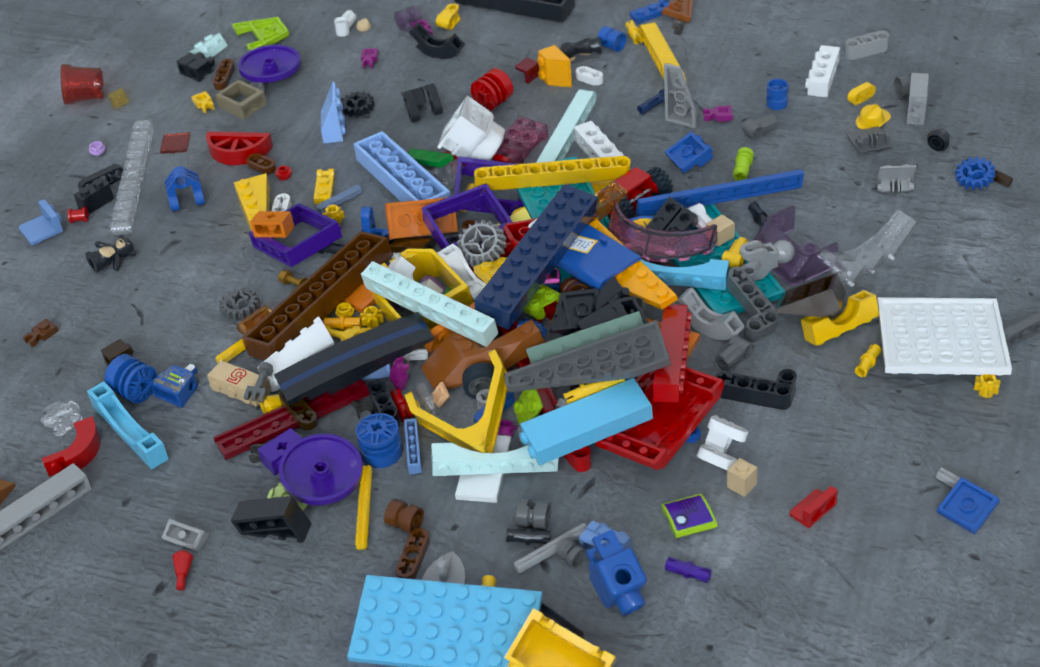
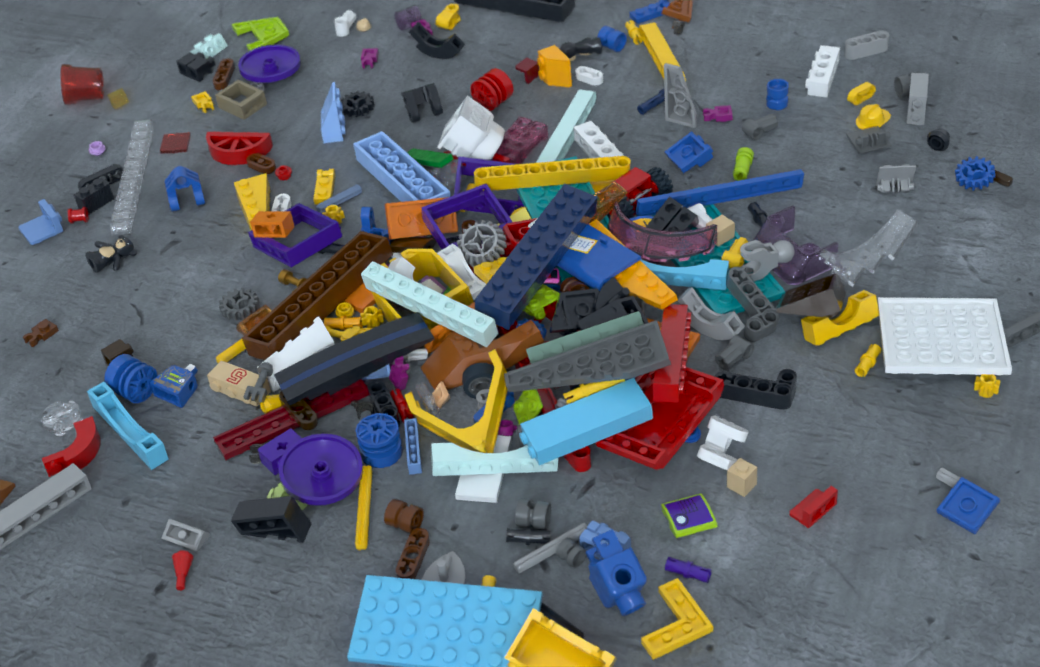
none -> yellow plate [641,578,713,660]

